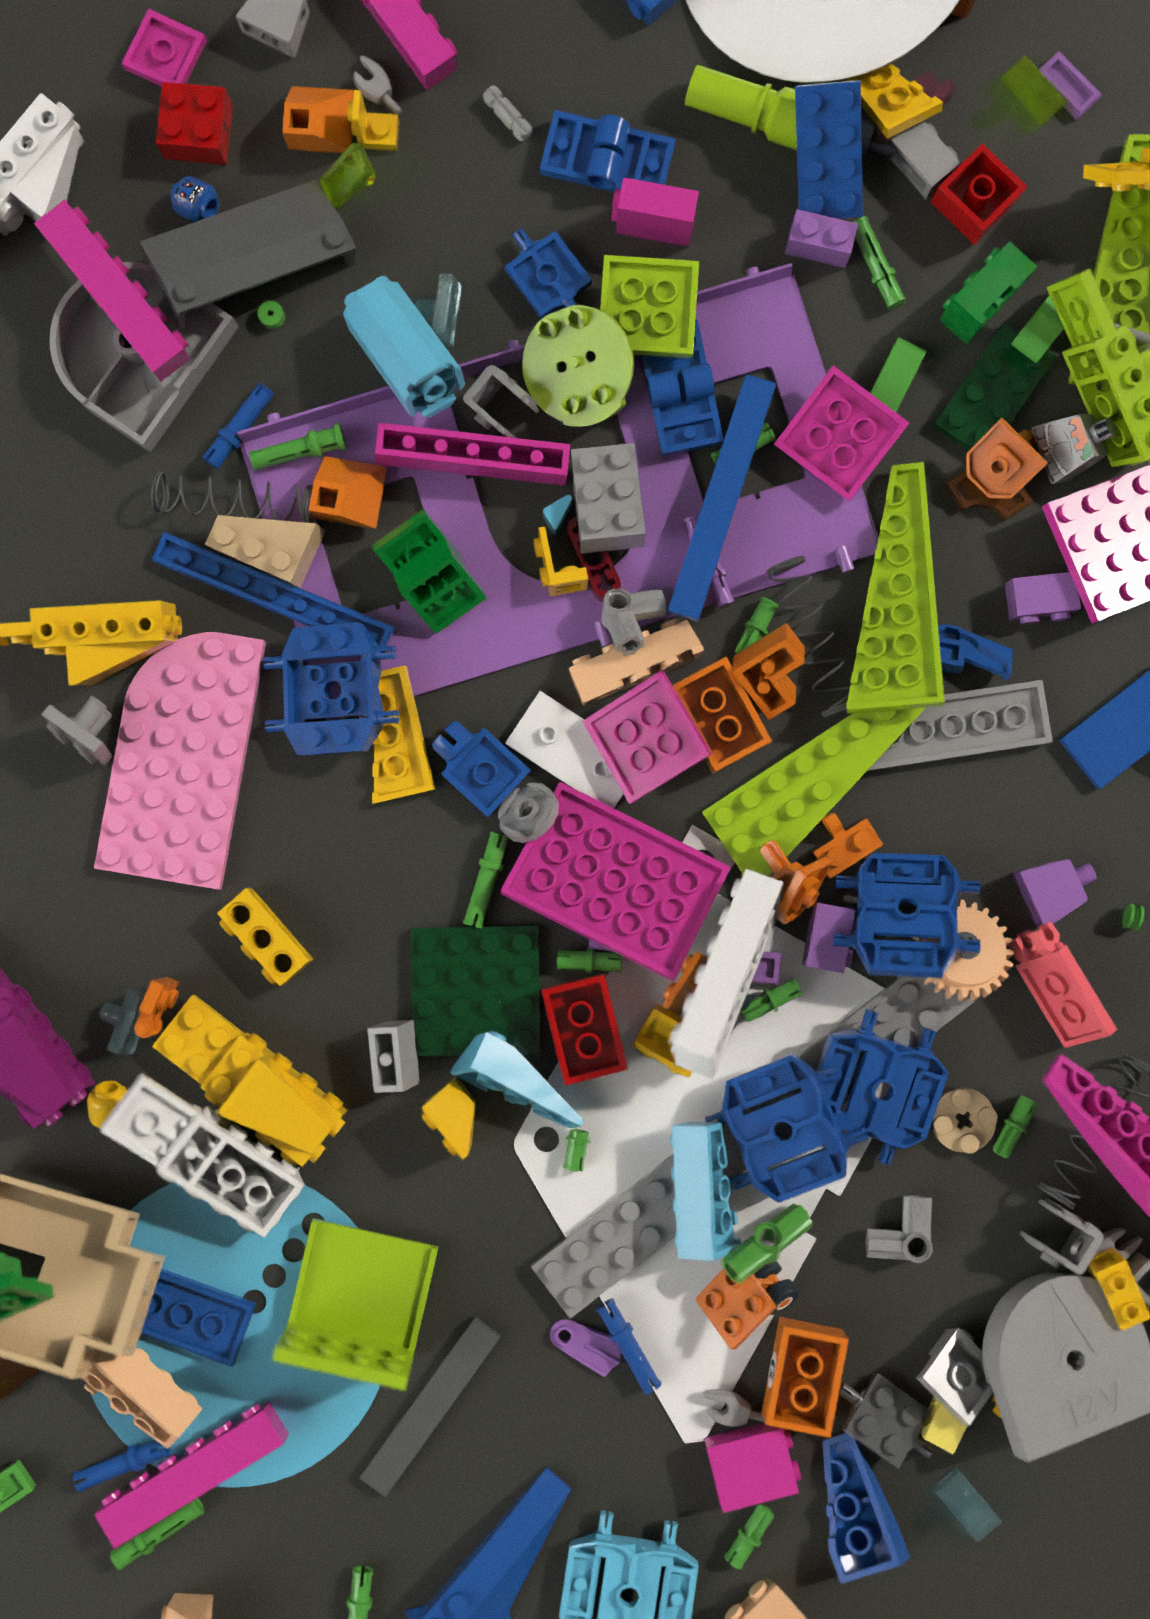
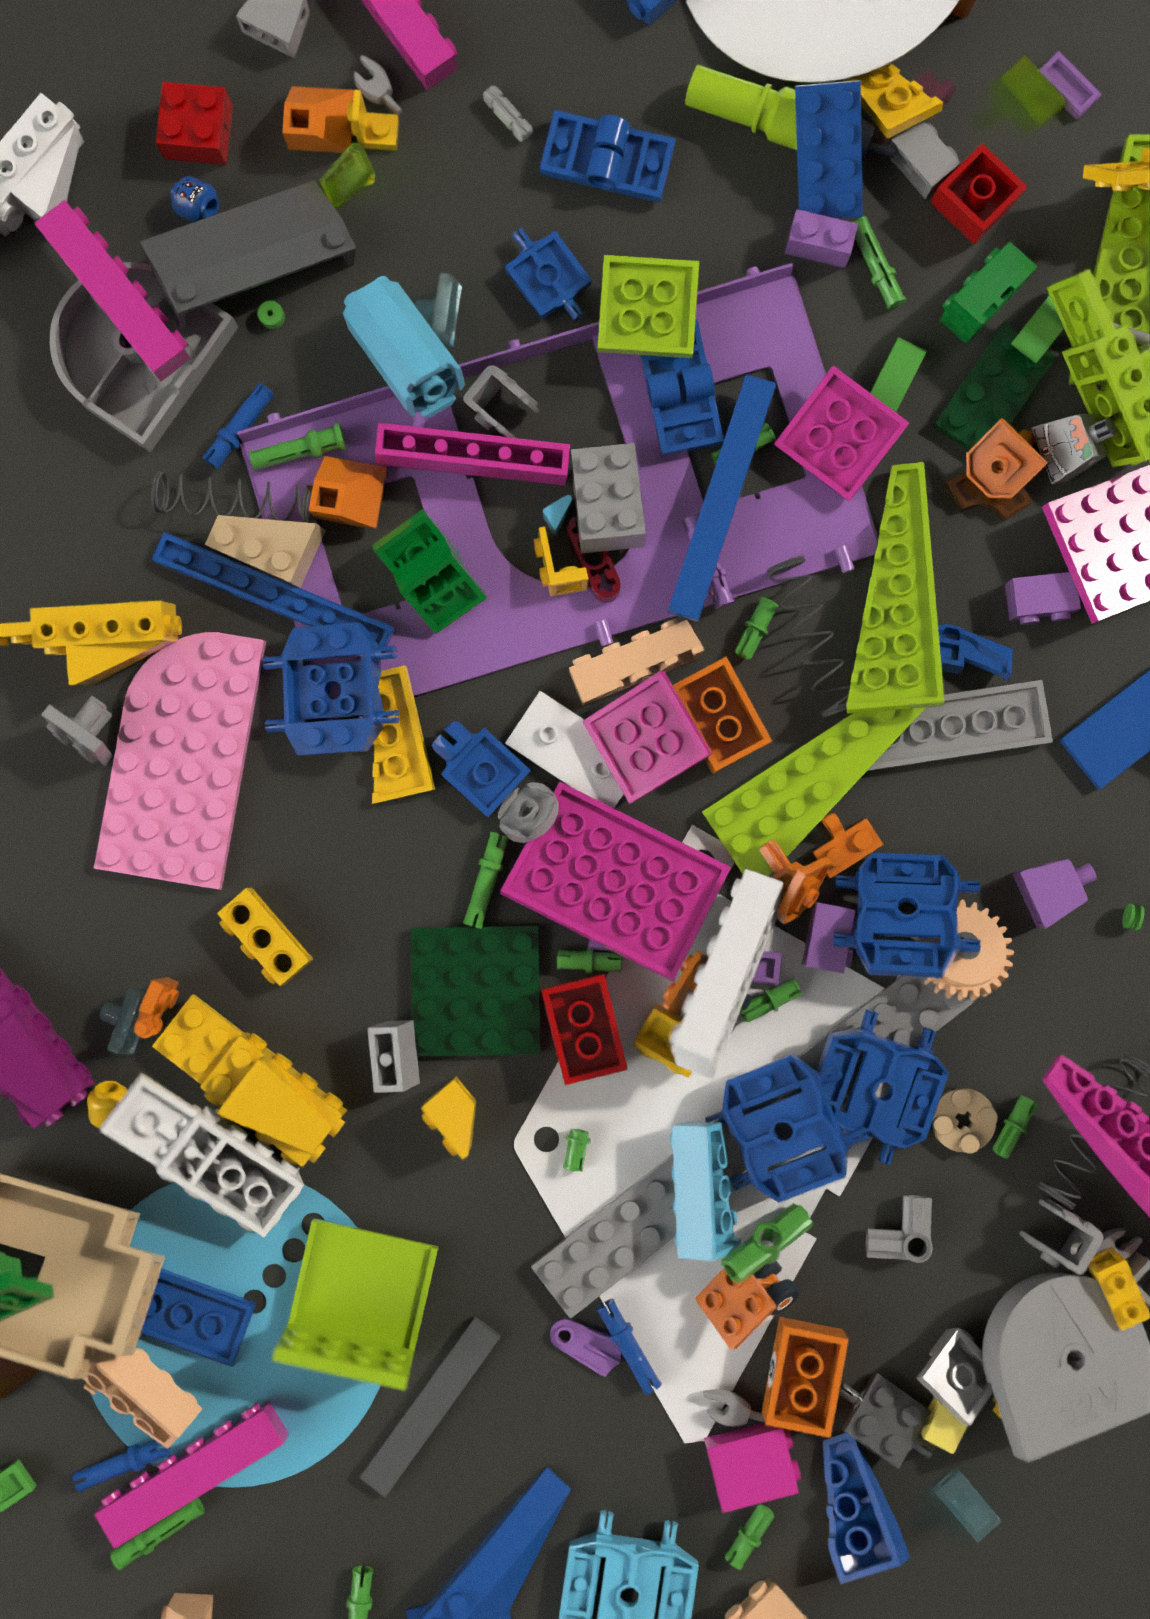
dark pink plate [121,9,207,87] -> none
medium azure wedge [450,1031,584,1128] -> none
lime piece [522,305,634,427] -> none
light grey piece [601,589,667,656] -> none
dark pink brick [611,177,699,247] -> none
orange brick [732,623,805,720] -> none
coral tile [1009,921,1117,1048] -> none

